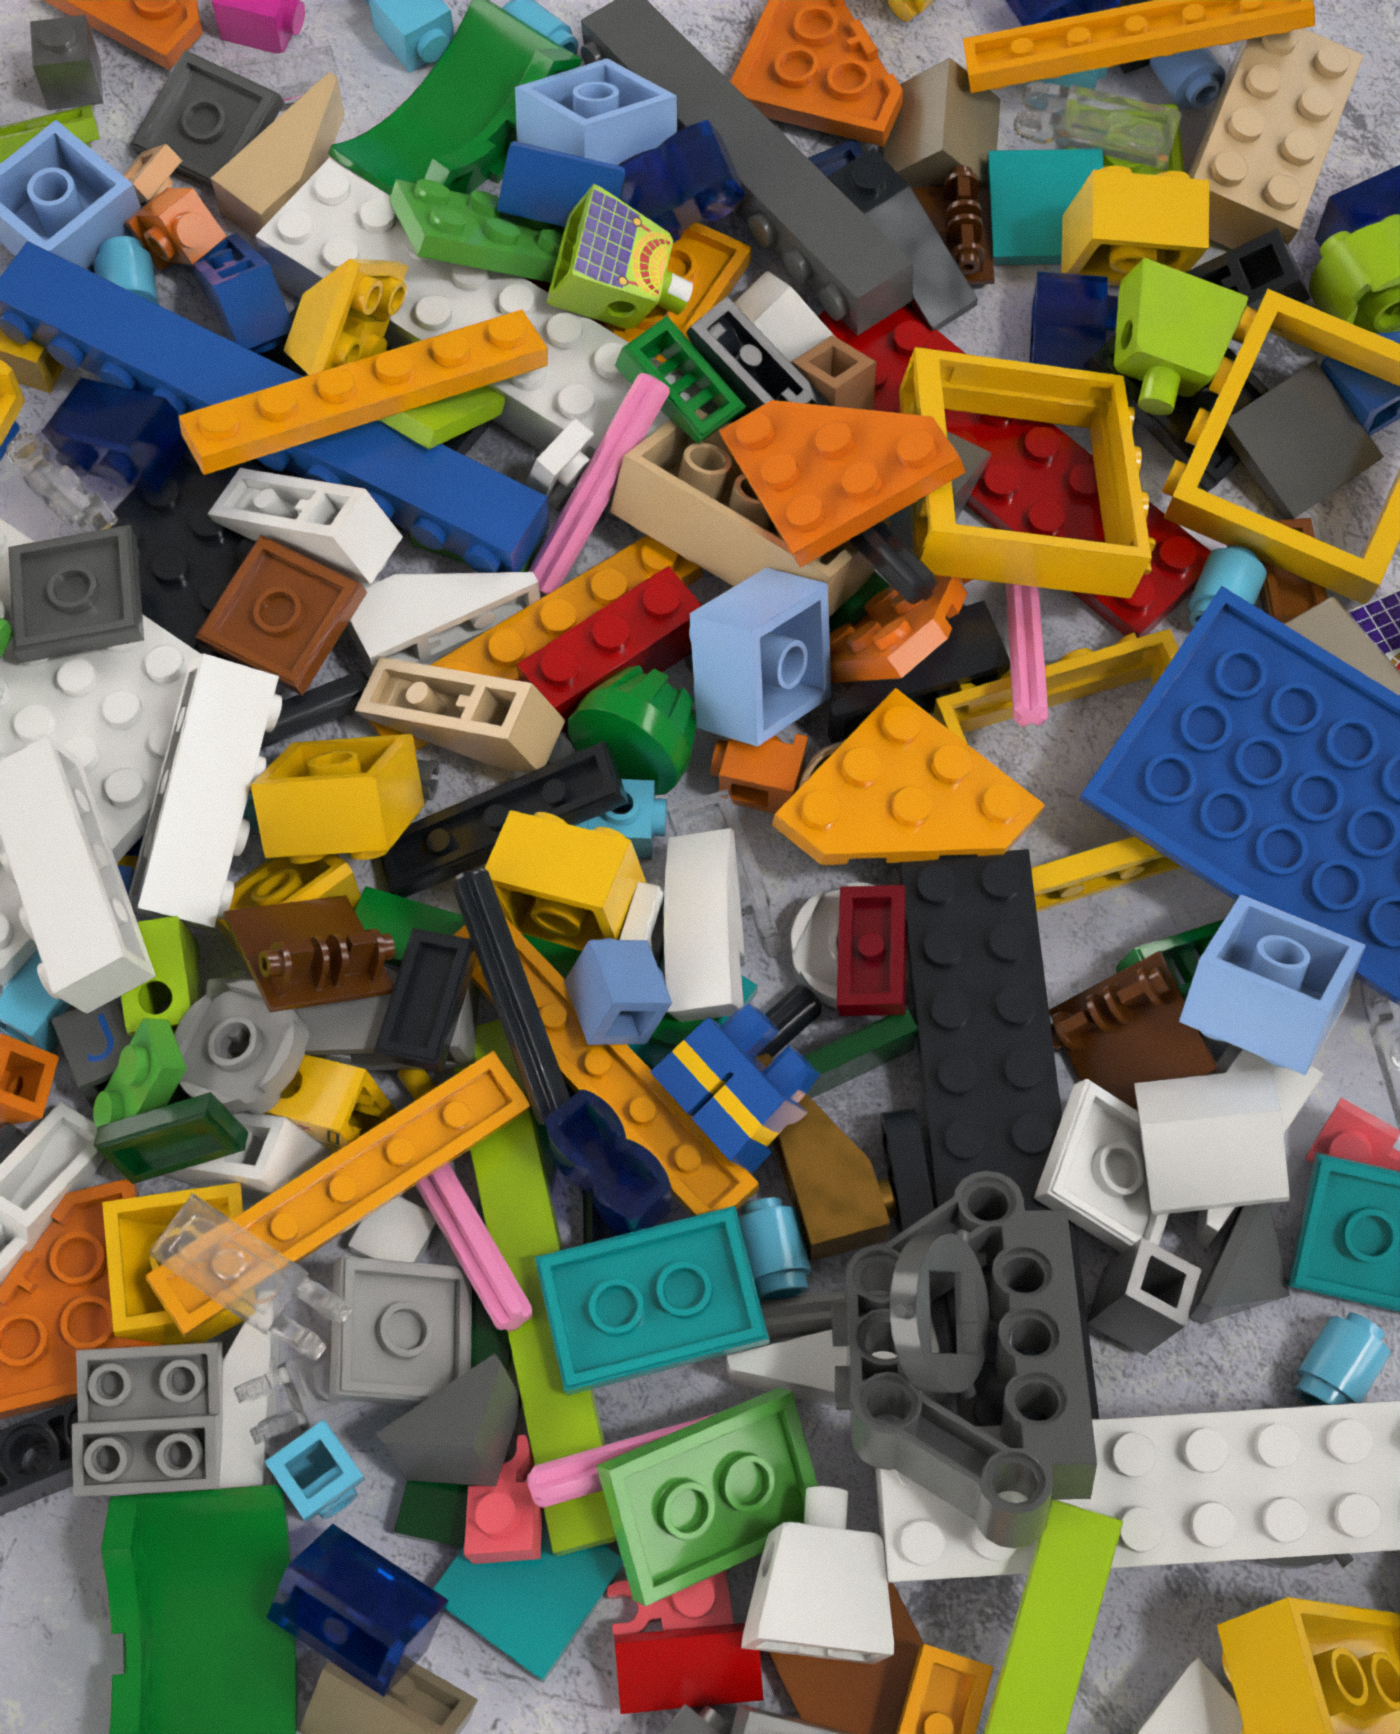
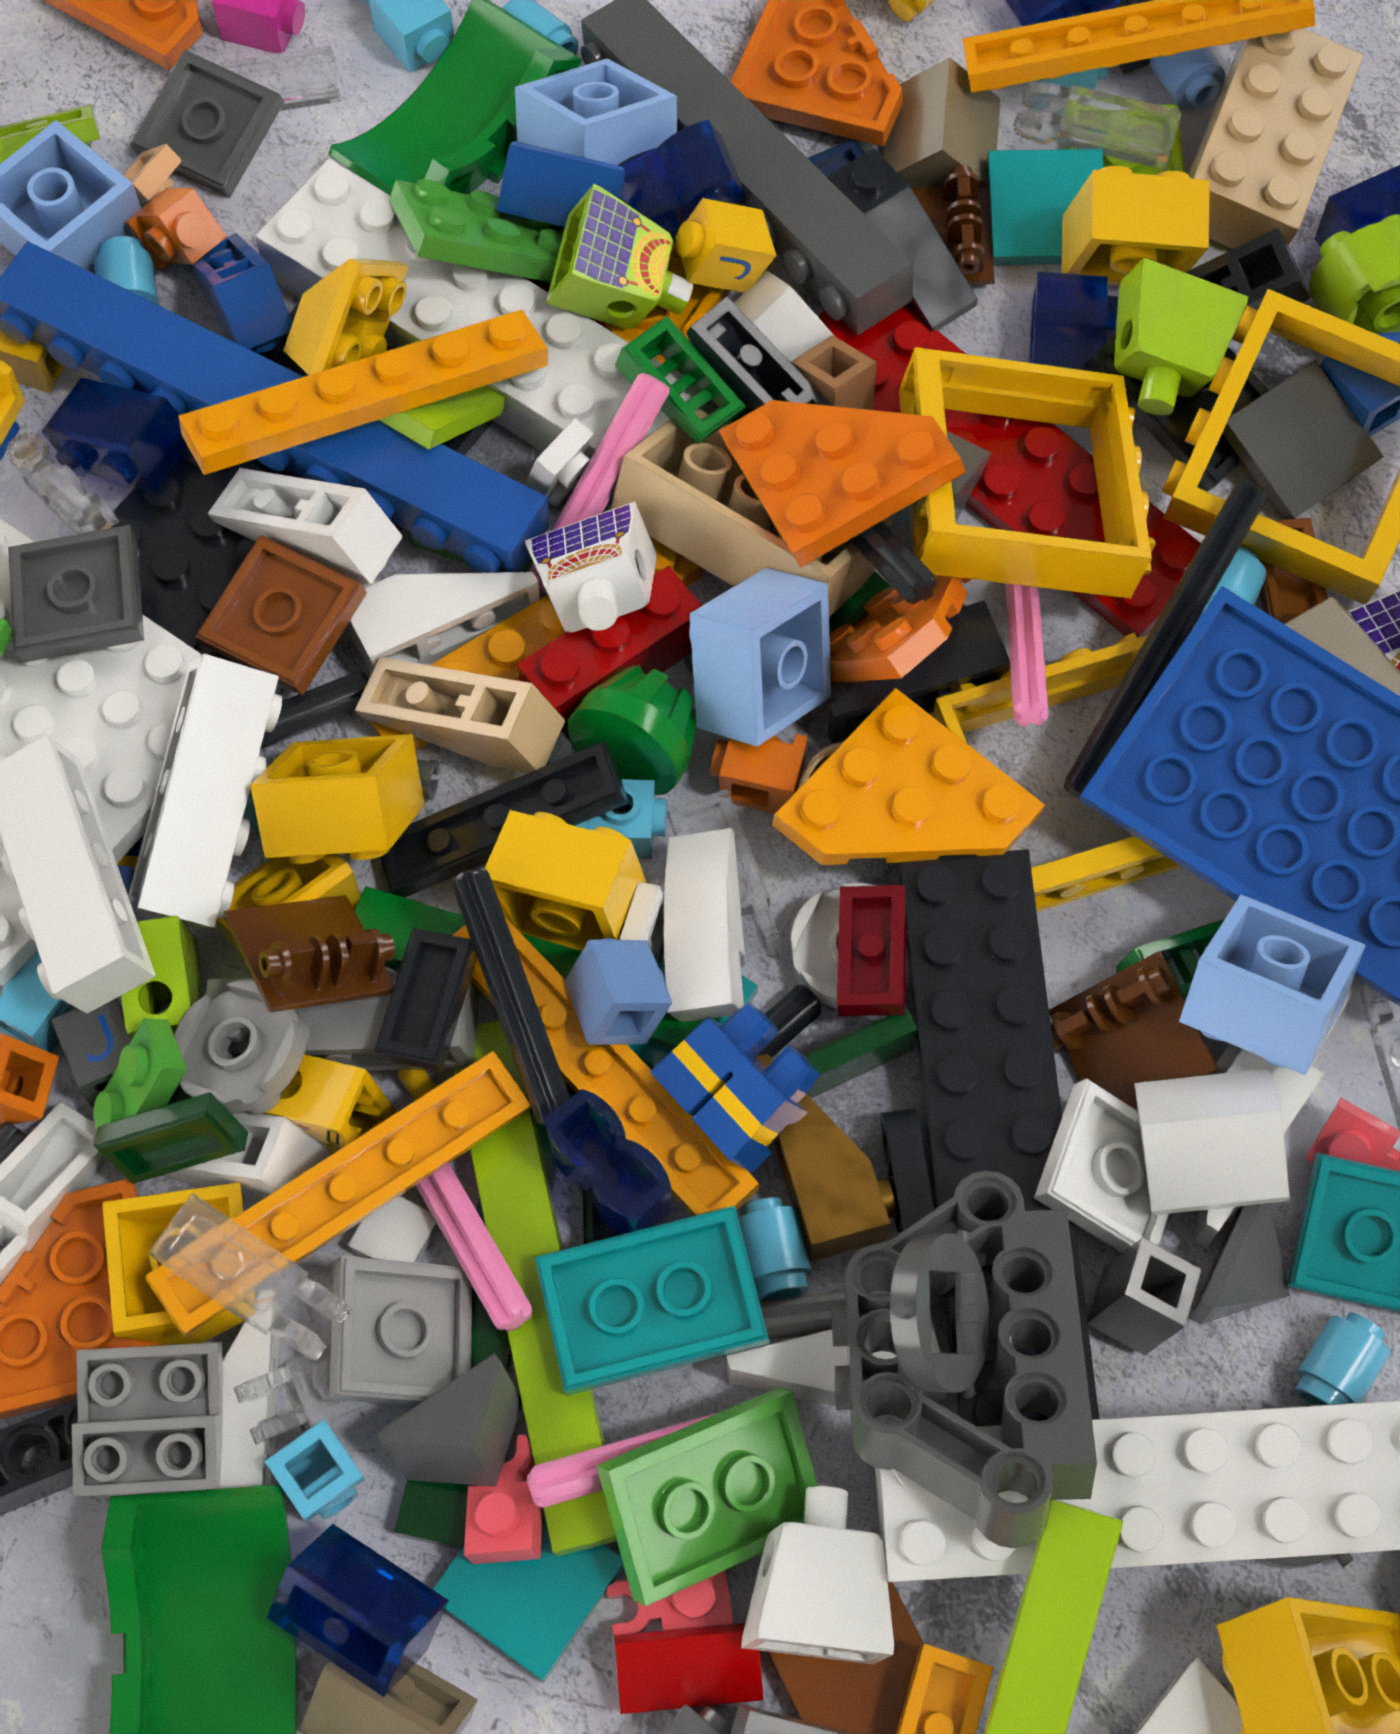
flat silver brick [30,15,104,110] -> none
tan slope [211,72,345,240] -> none
none -> white torso [525,502,657,633]
none -> yellow brick [675,198,776,293]
none -> black axle [1064,480,1266,799]

